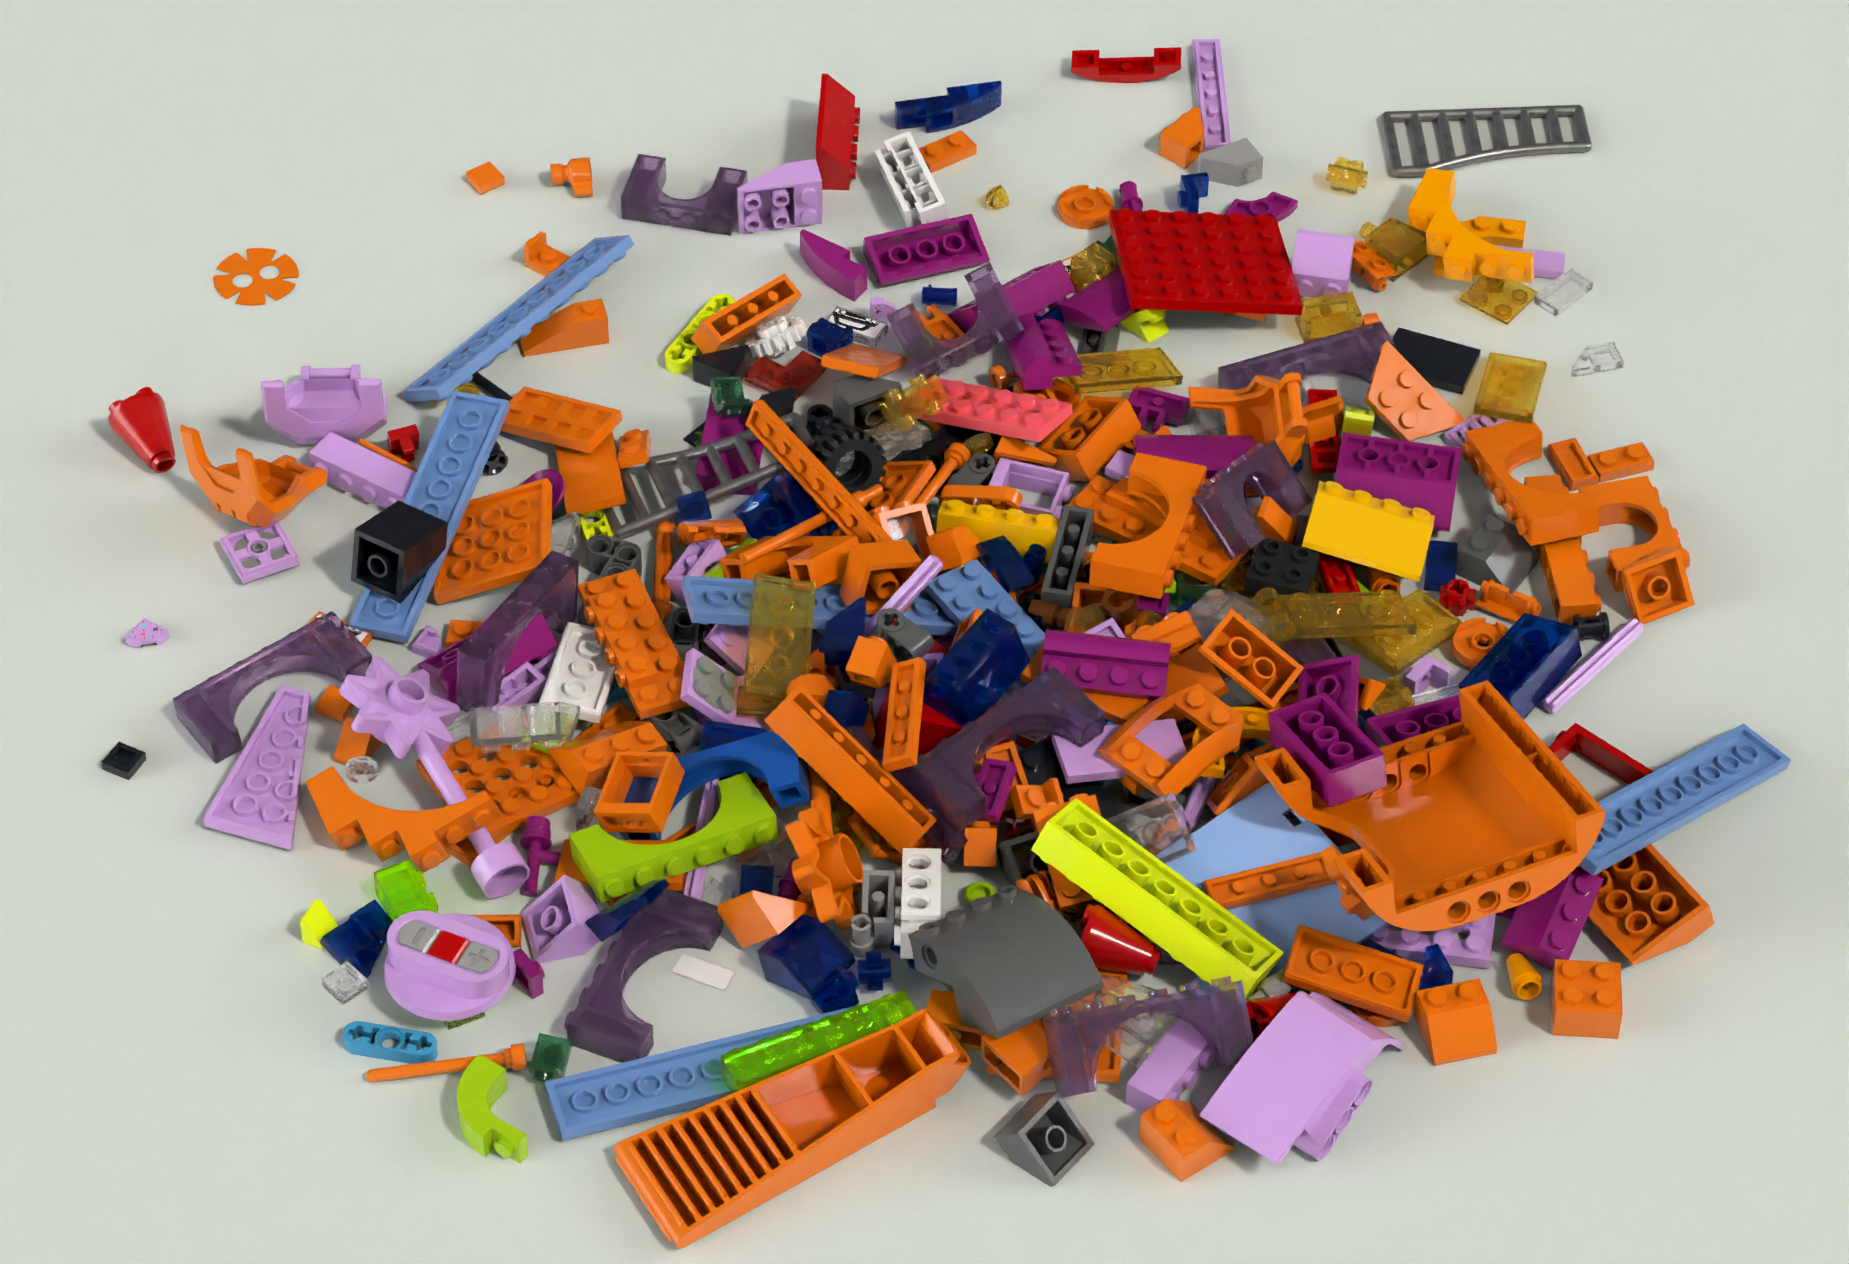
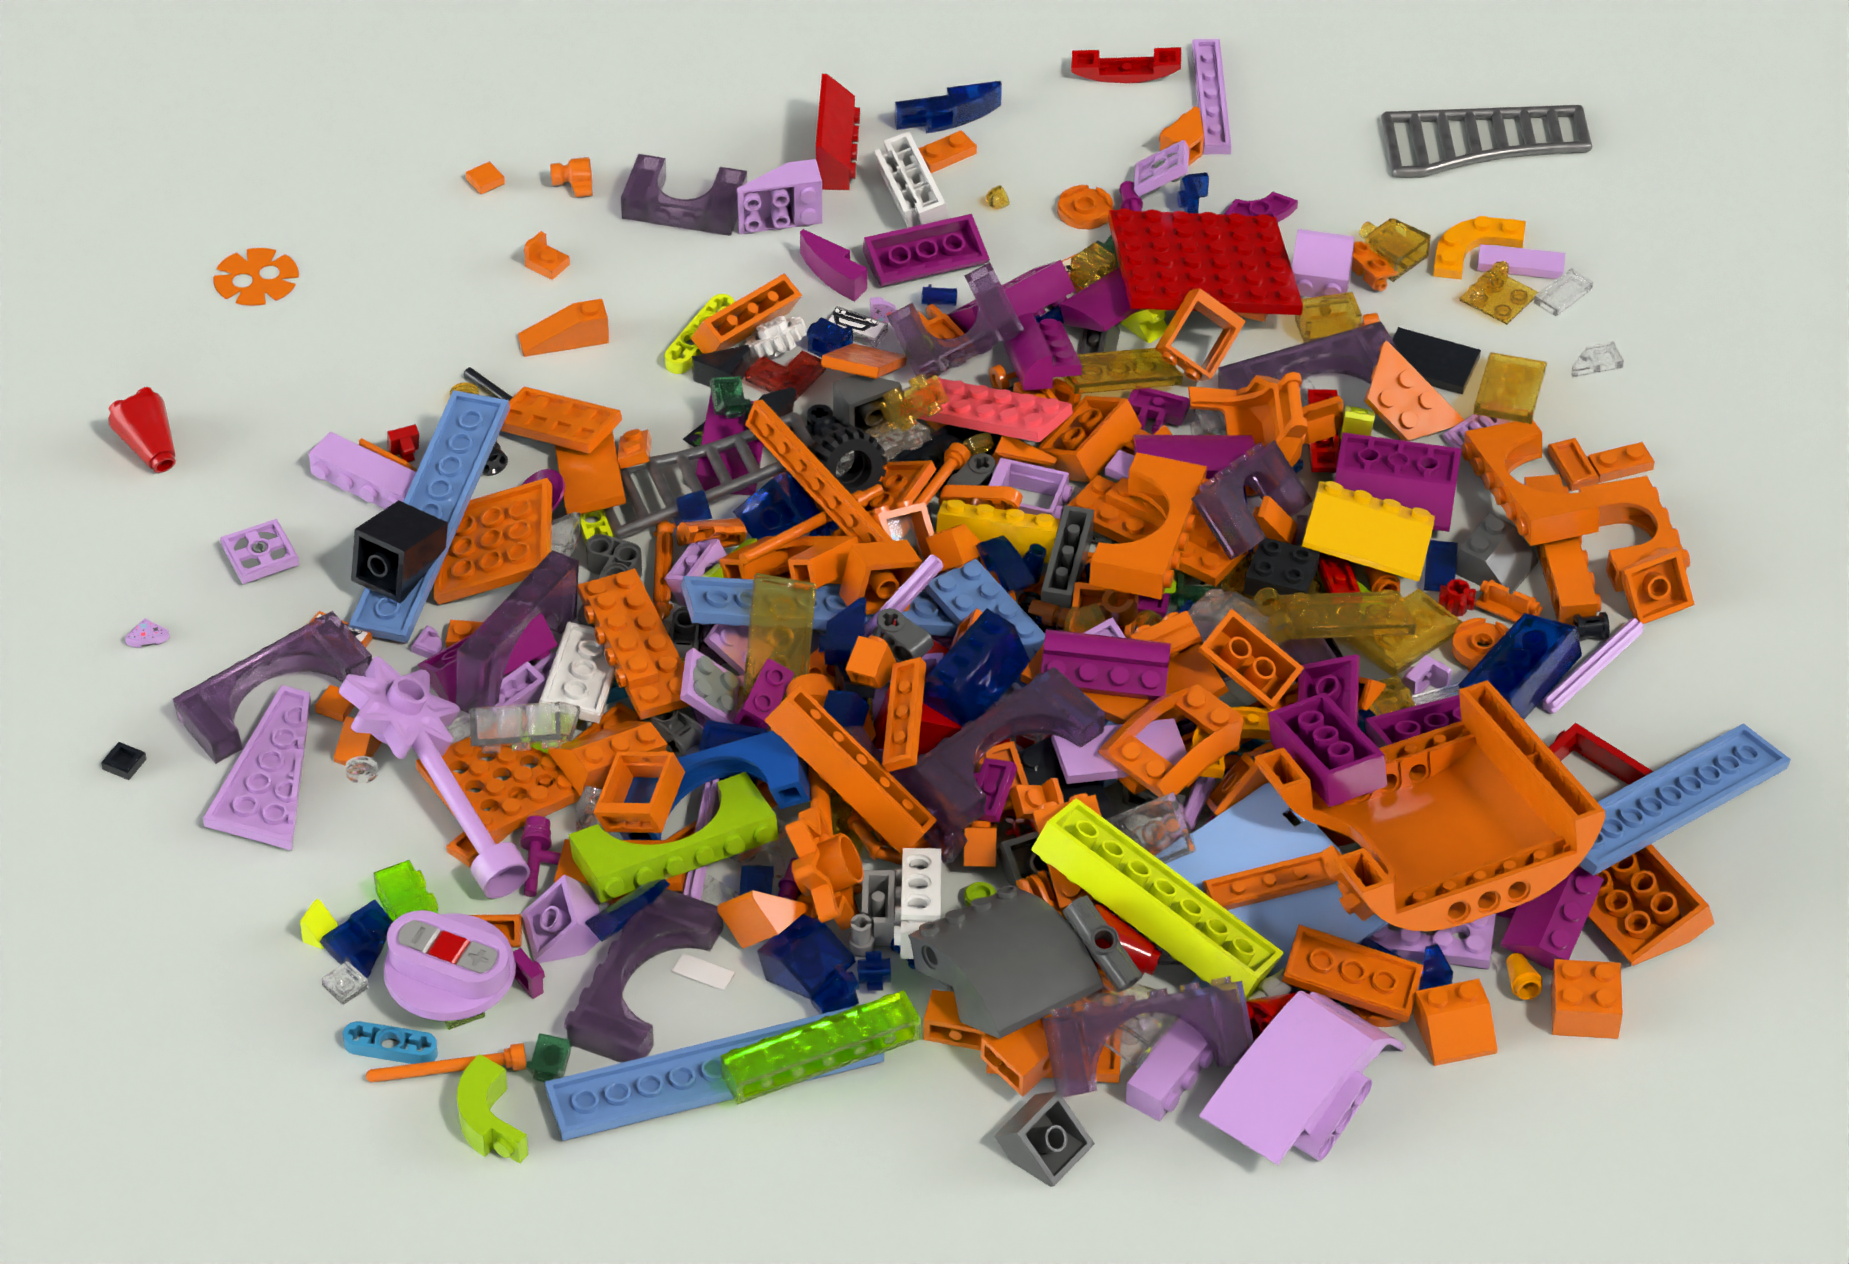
orange piece [180,425,328,529] -> none
lavender piece [261,364,388,445] -> none
orange arch [305,766,502,873] -> none
medium blue plate [402,235,635,403] -> none
orange brick [613,1008,971,1249] -> none
orange slope [1139,1098,1234,1182] -> none
light grey slope [1197,138,1263,187] -> none
clear yellow piece [1326,157,1368,195] -> none
light orange arch [1408,168,1534,283] -> none
none -> magenta bracket [733,659,794,735]
none -> dark grey piece [1063,895,1143,993]
none -> lavender piece [1134,140,1189,197]
none -> orange window [1155,288,1246,382]

